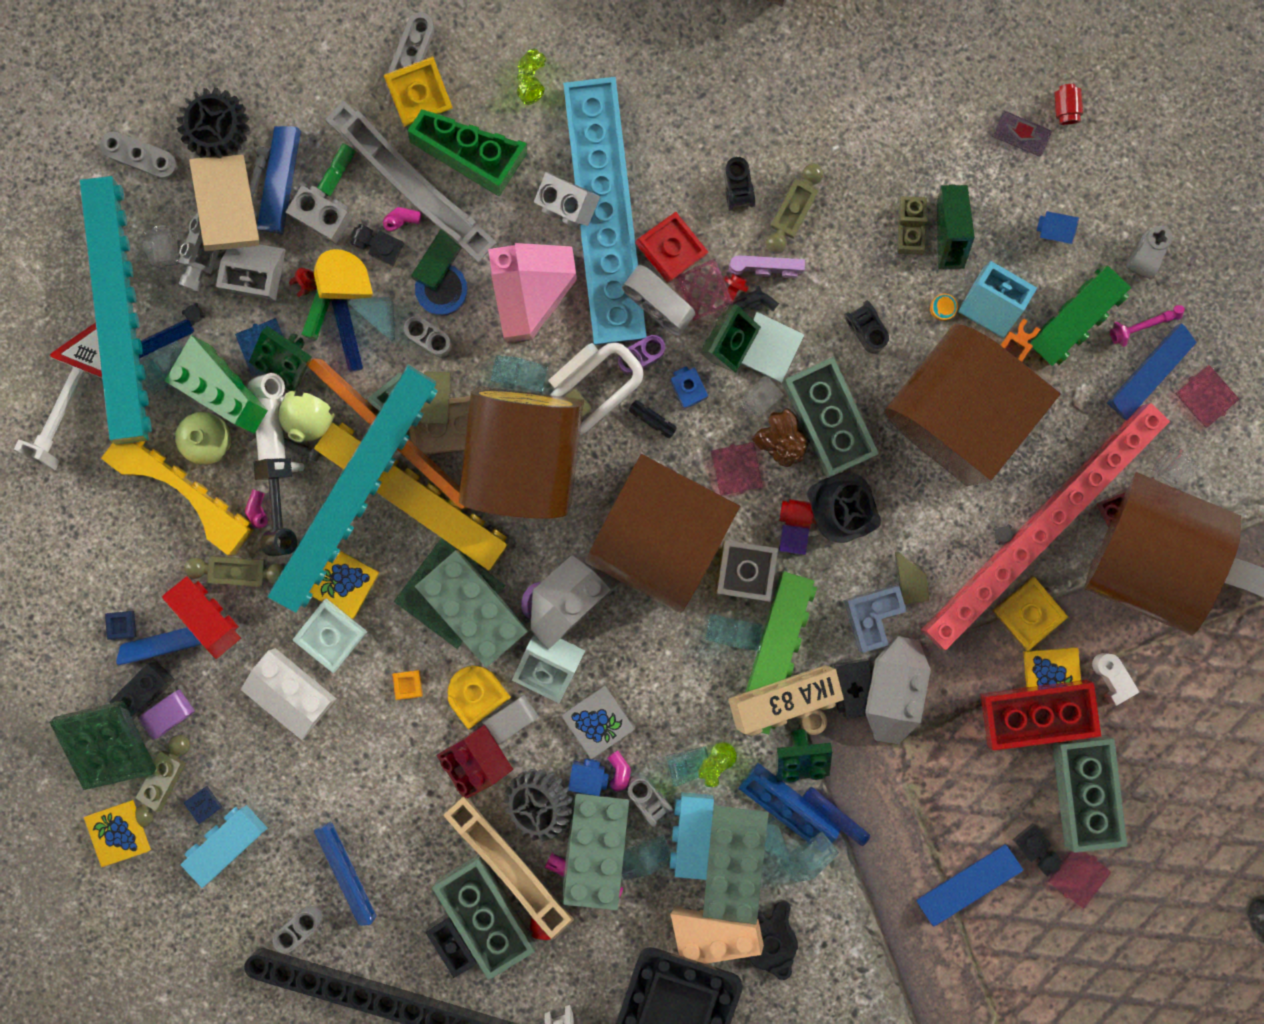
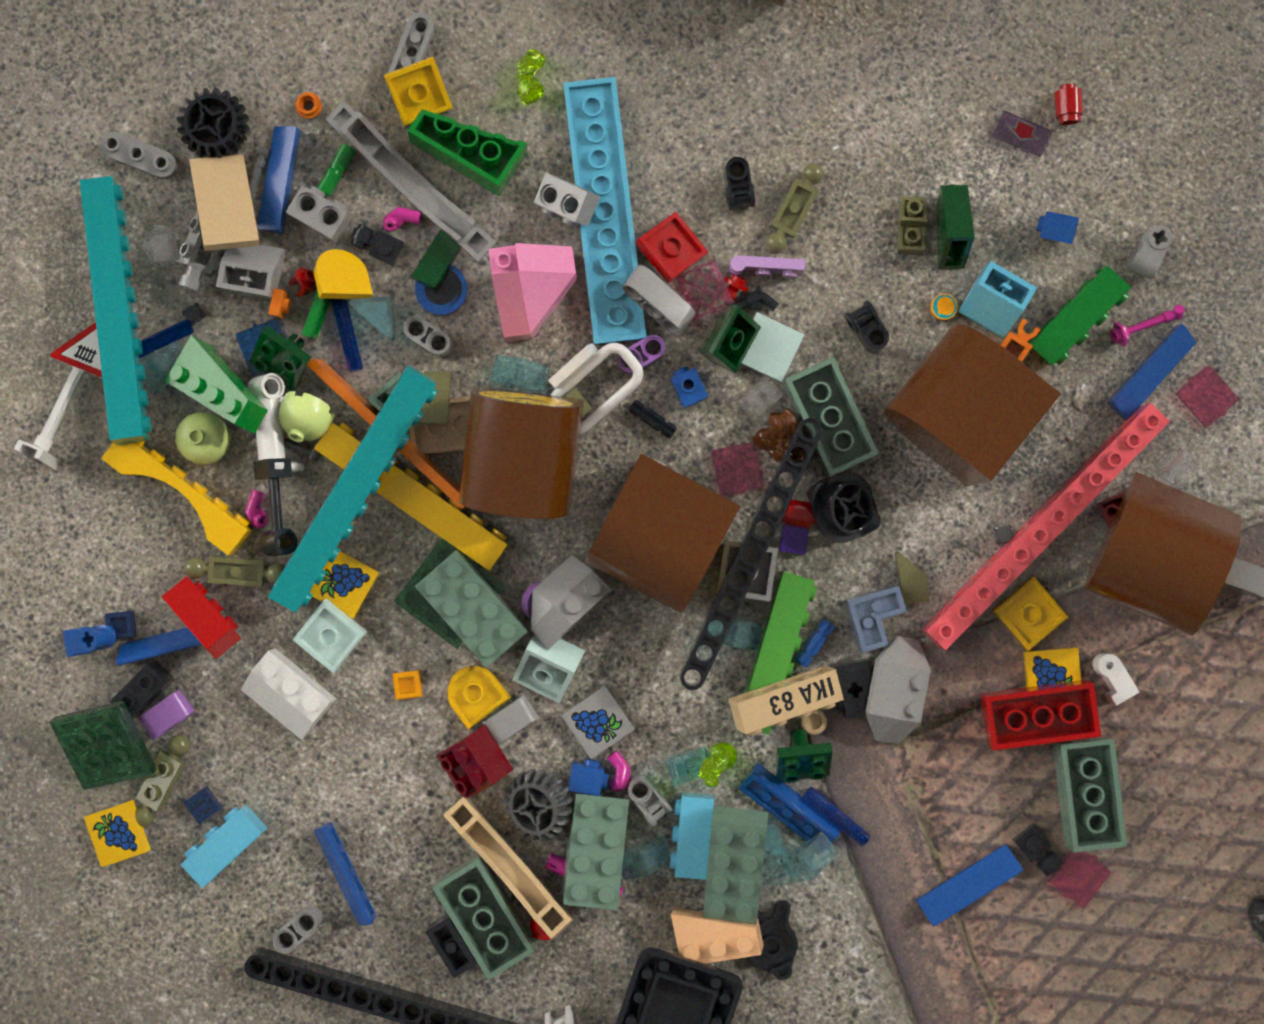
none -> blue piece [62,624,116,657]
none -> orange plate [268,288,292,320]
none -> orange plate [295,92,322,119]
none -> black beam [680,418,823,690]
none -> blue axle [795,619,835,667]

